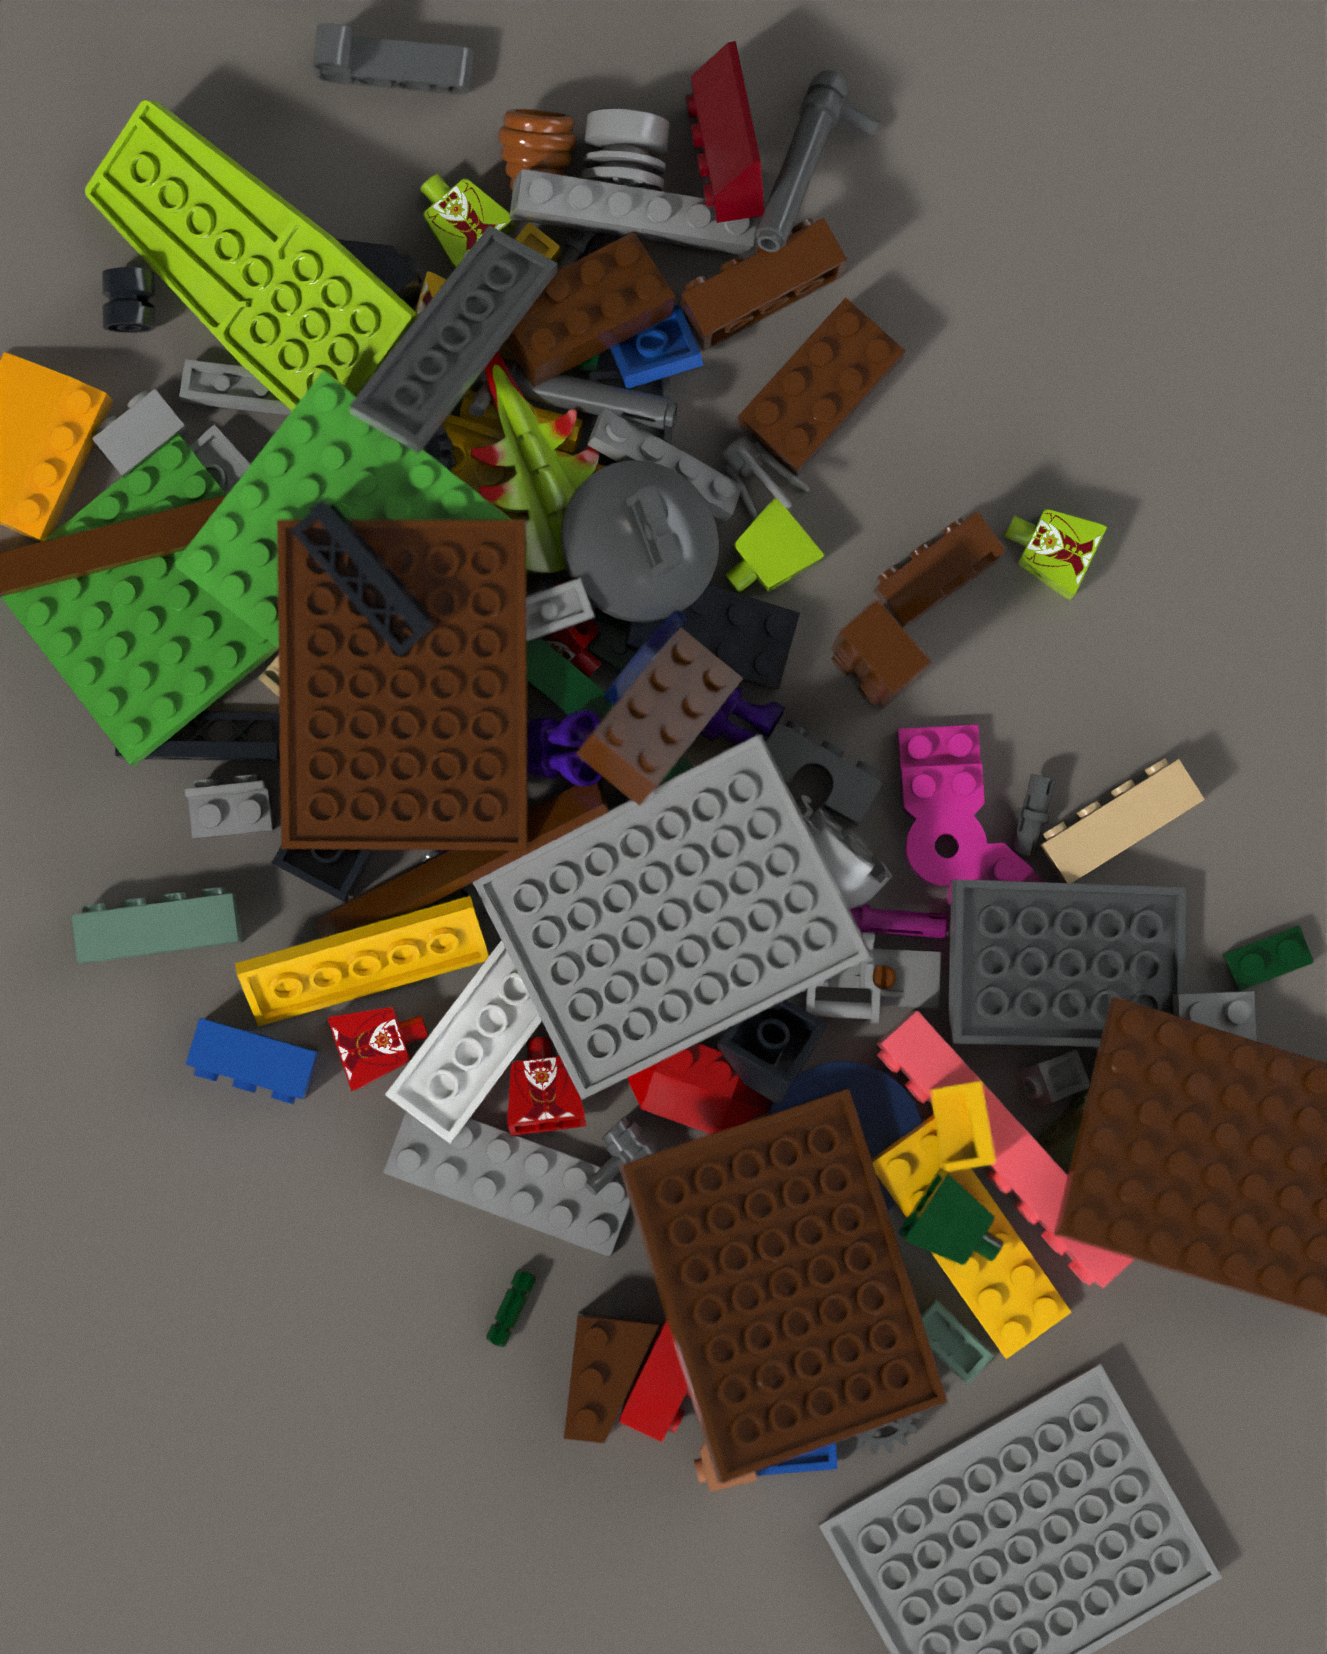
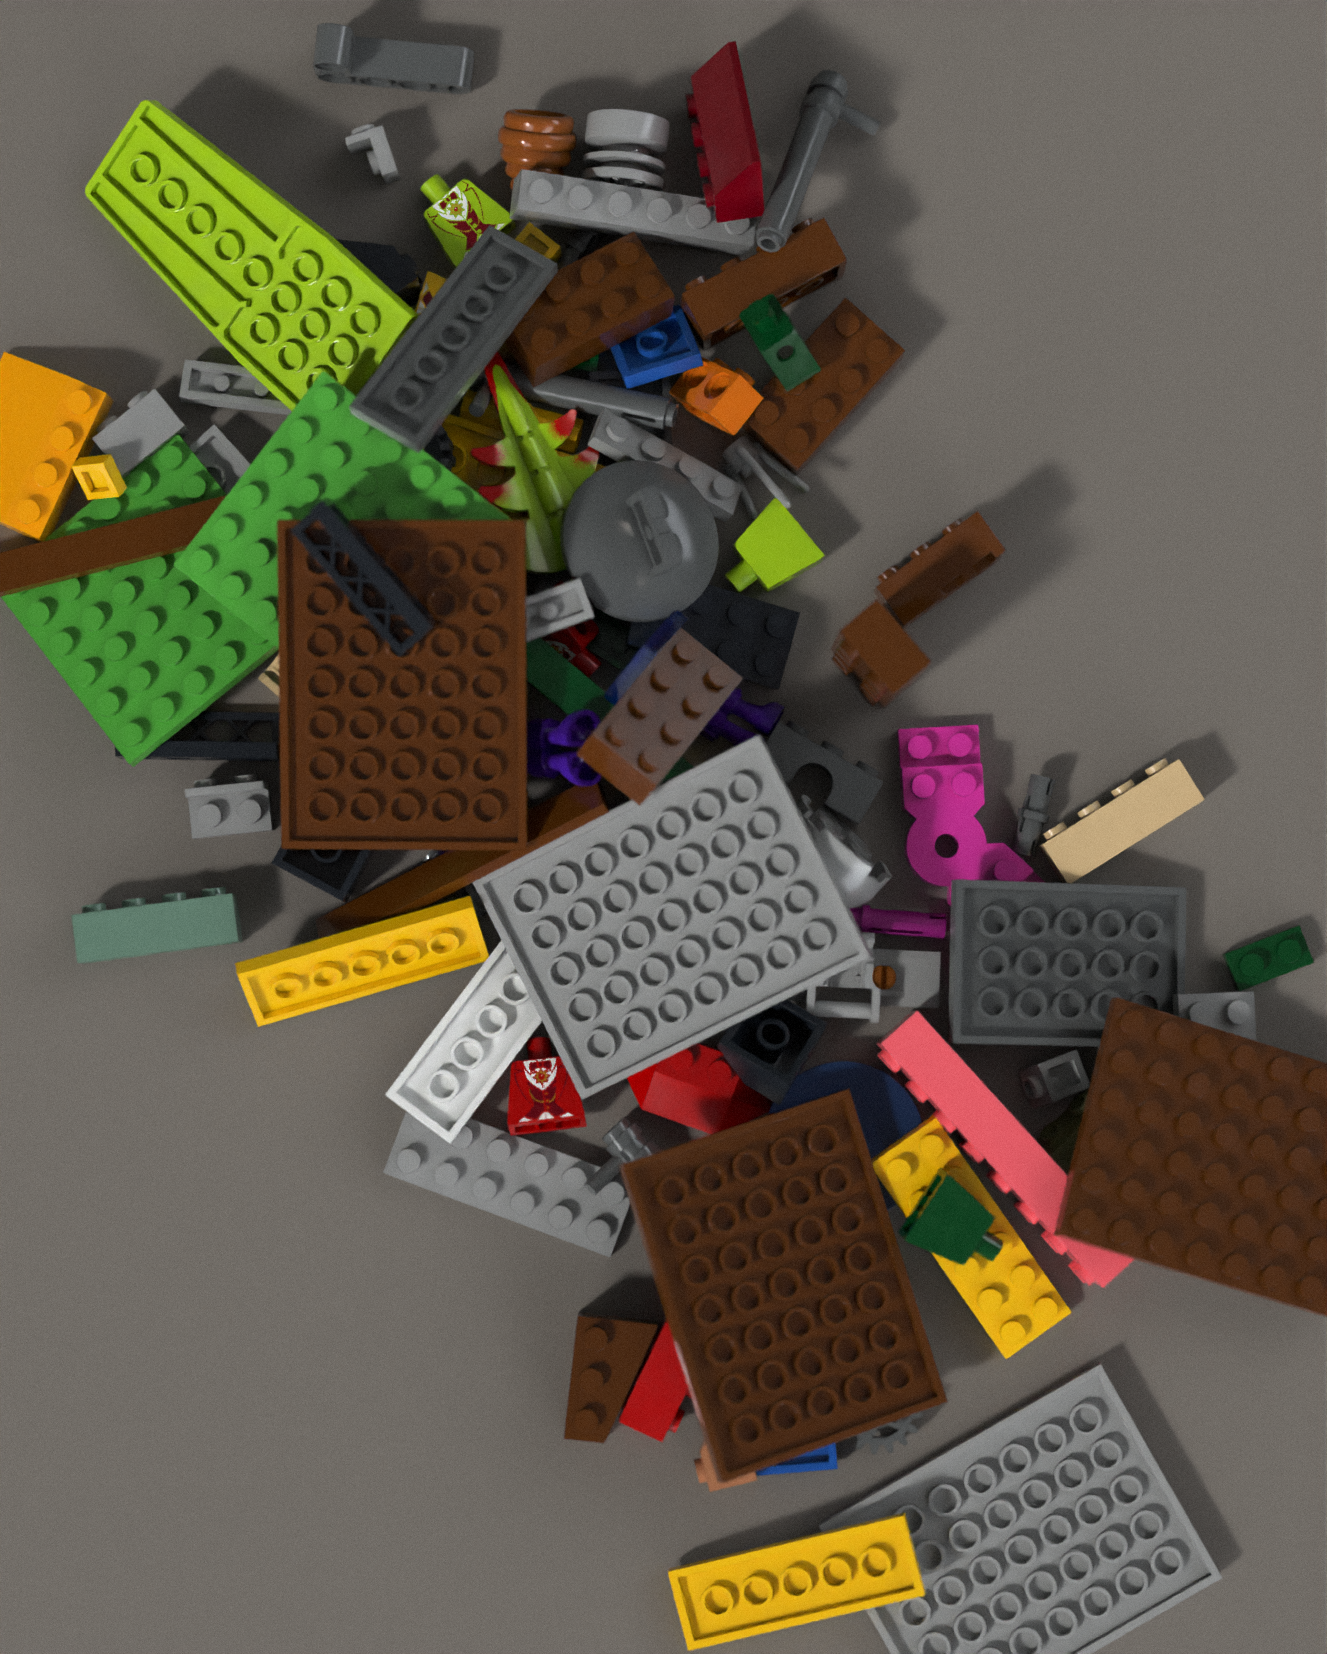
black wheel [102,267,155,333] -> none
blue brick [185,1018,320,1104] -> none
red torso [327,1007,429,1091] -> none
dark green axle [486,1269,536,1347] -> none
sand green plate [920,1299,995,1385] -> none
yellow panel [929,1081,996,1172] -> none
lime torso [1004,509,1107,600] -> none
none -> yellow plate [71,454,127,500]
none -> light grey bracket [345,124,401,184]
none -> orange brick [668,357,764,436]
none -> yellow plate [668,1512,926,1651]
none -> dark green torso [739,293,821,392]

